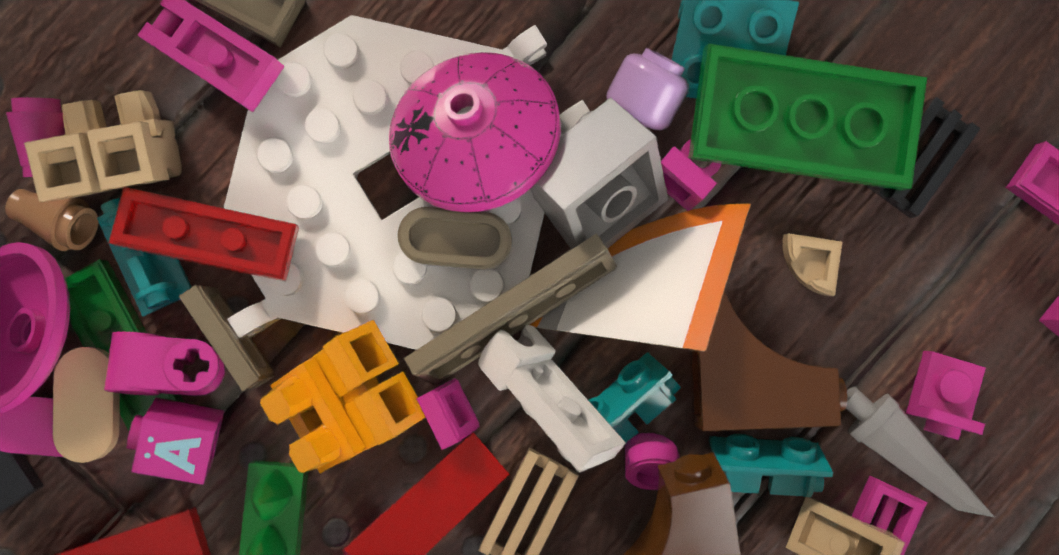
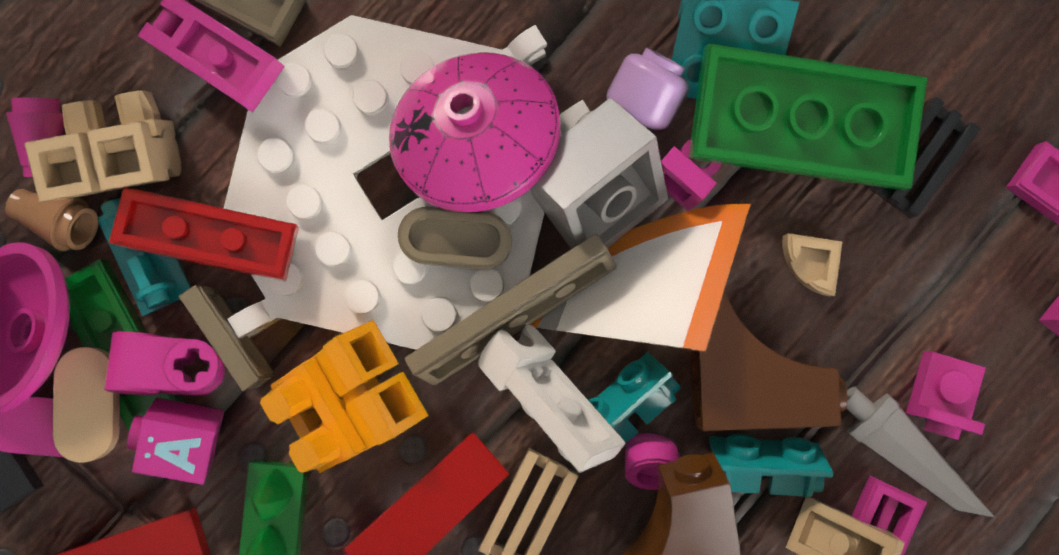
dark pink tile [416,378,480,450] -> none

